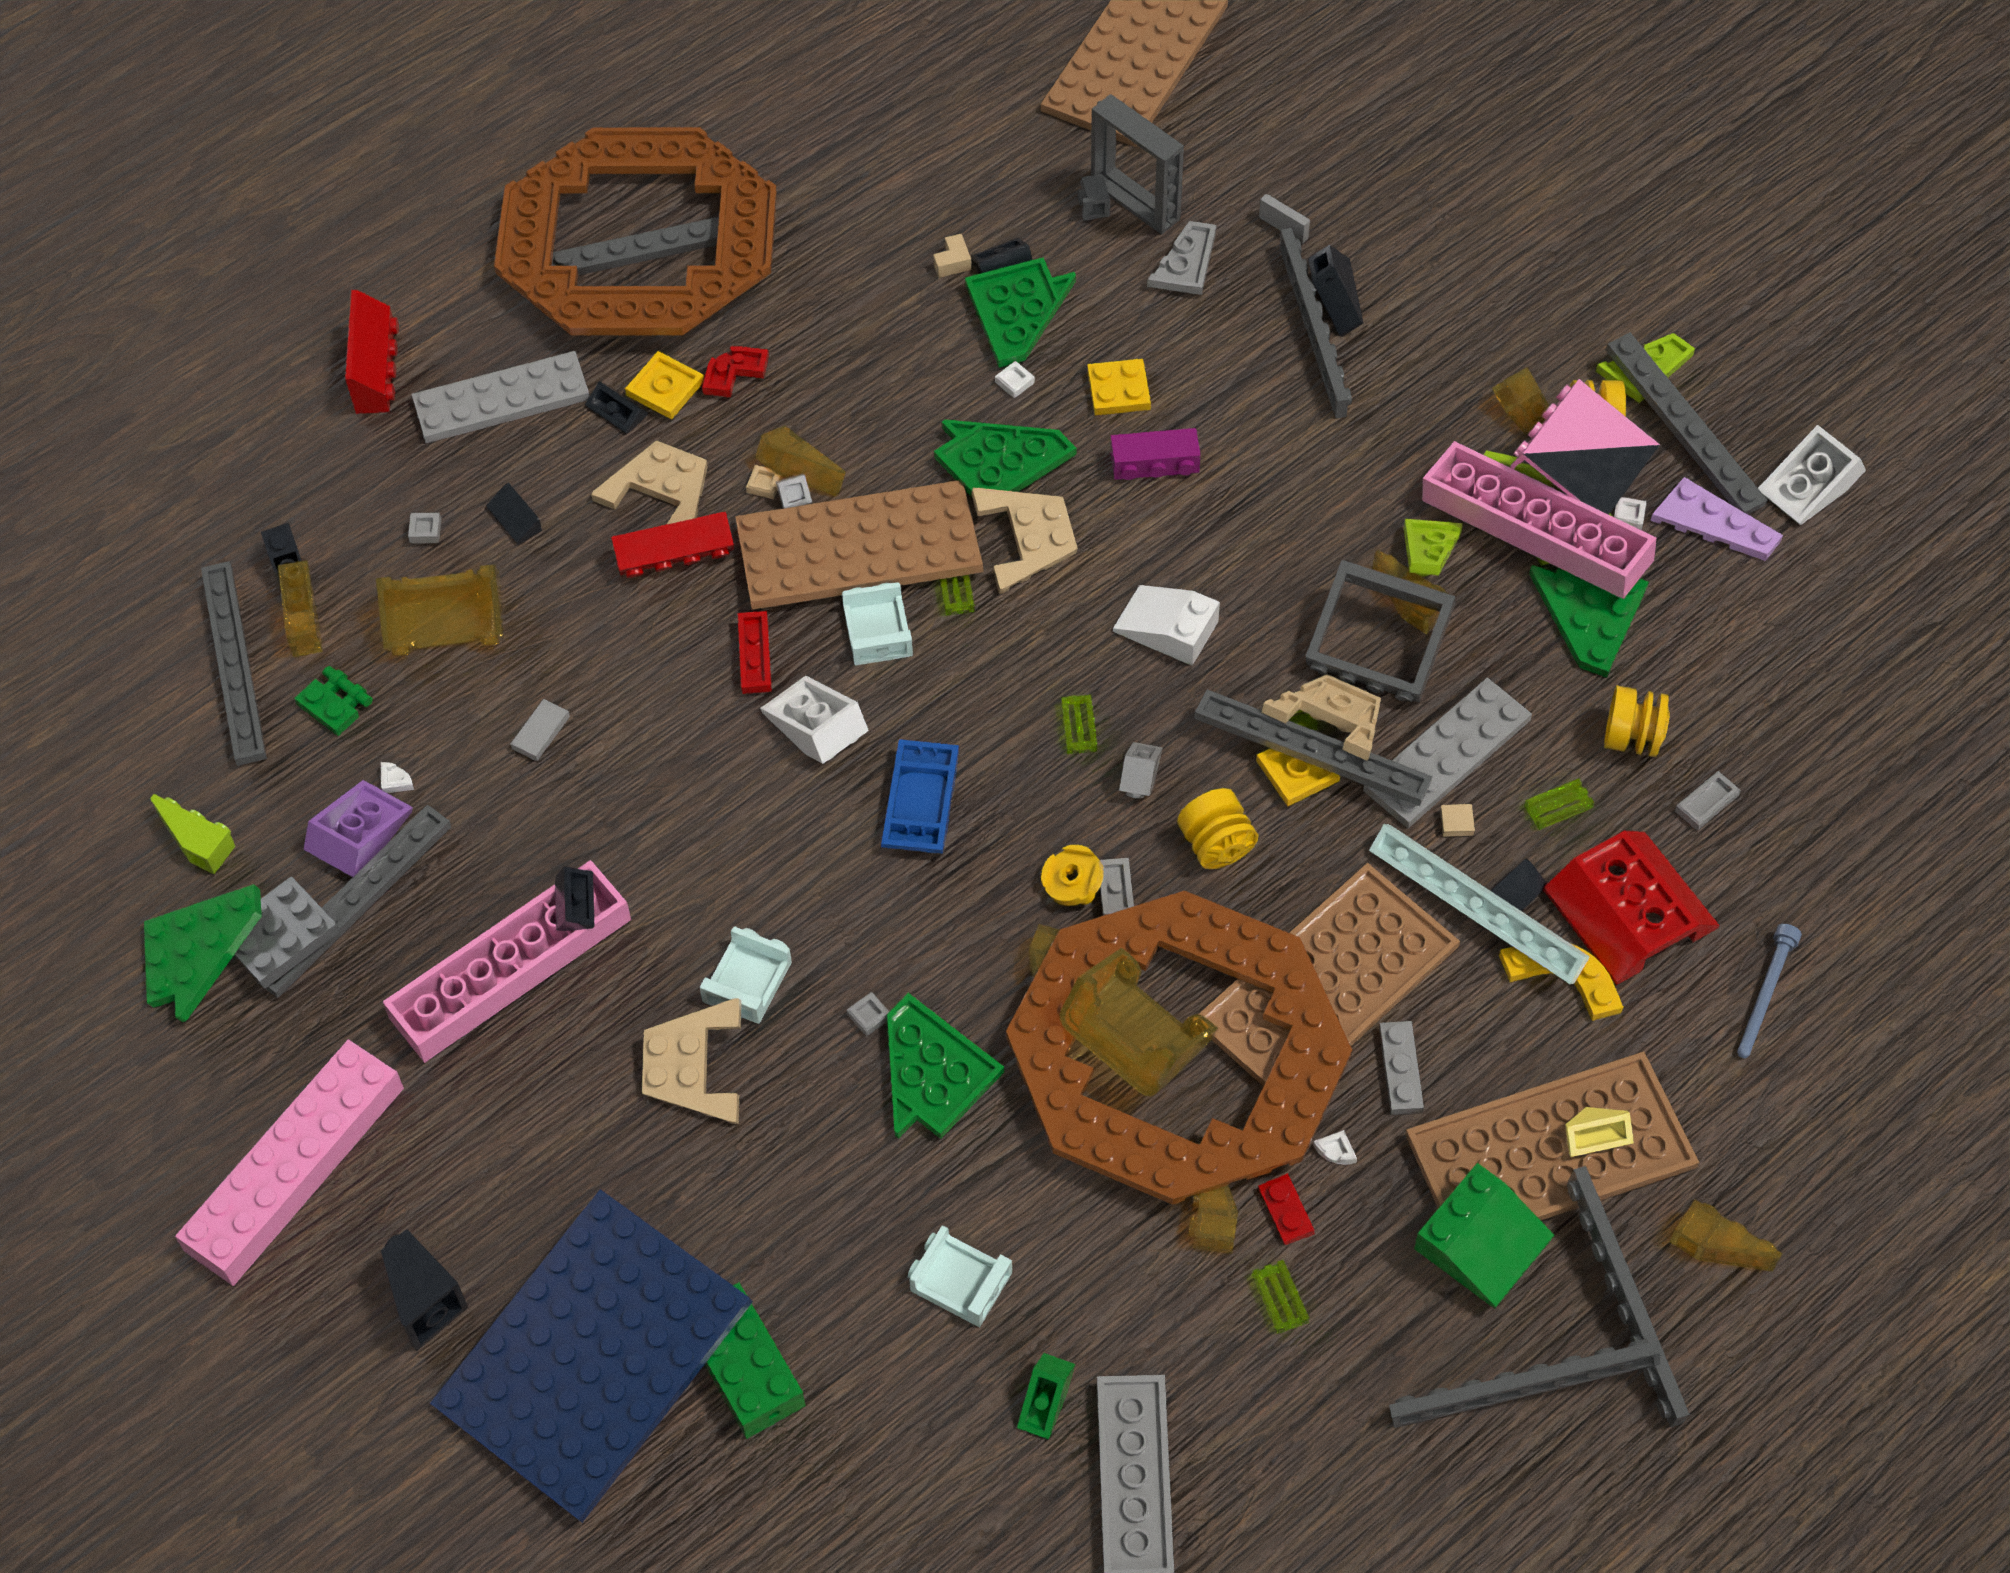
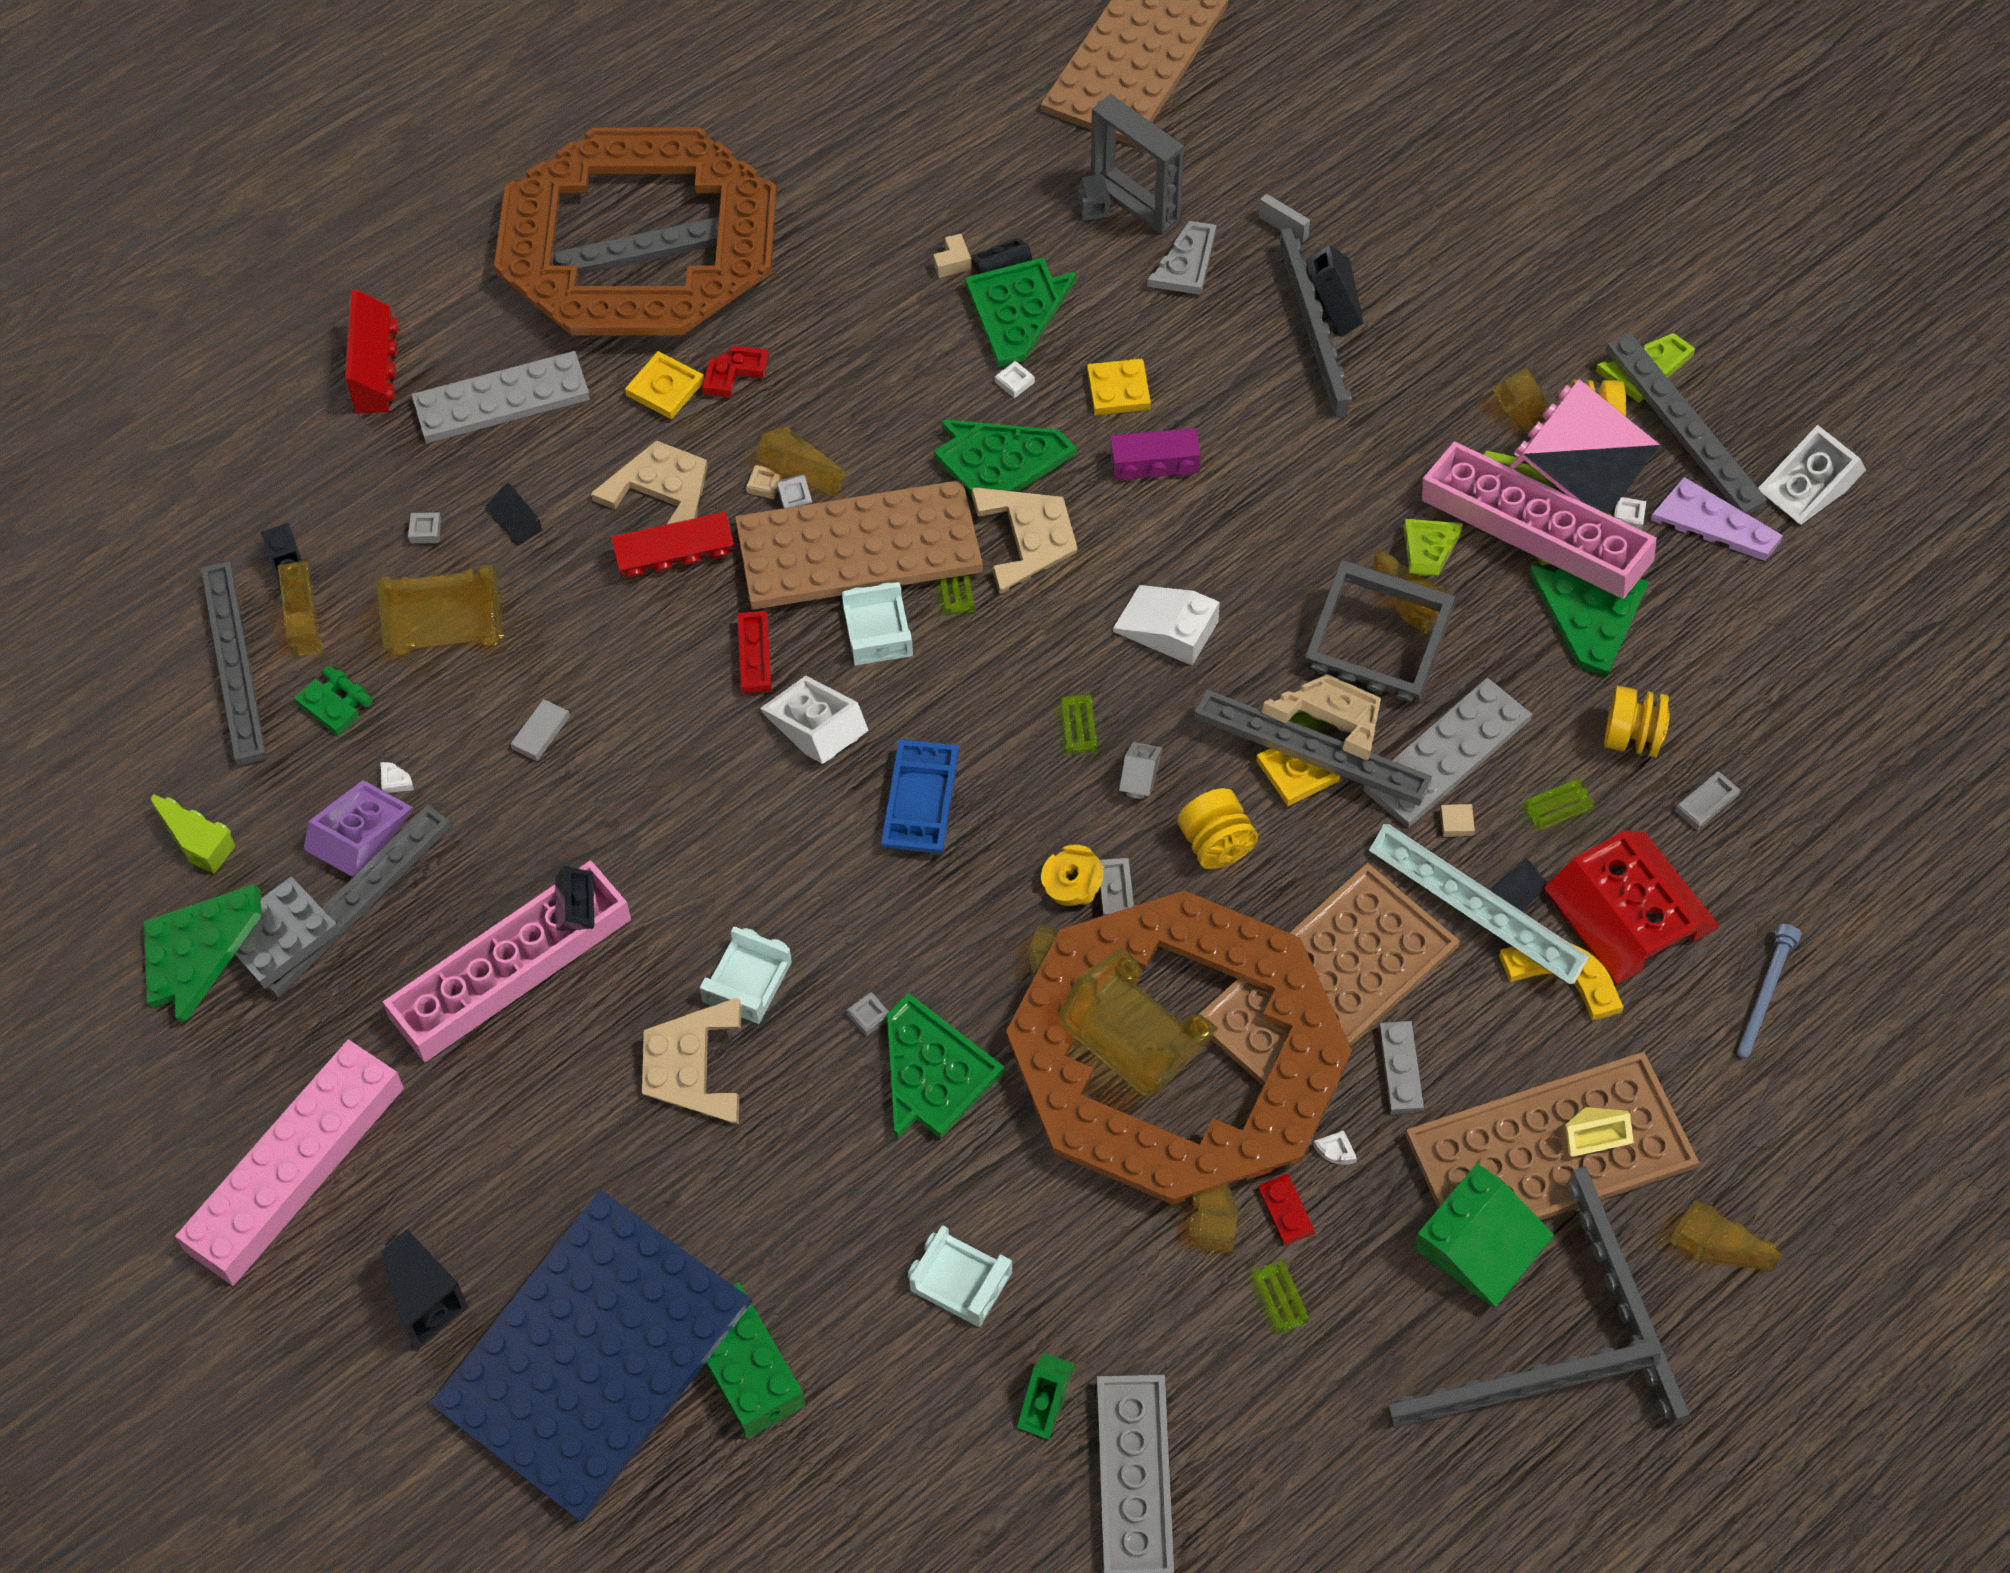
black slope [585,381,649,434] -> none

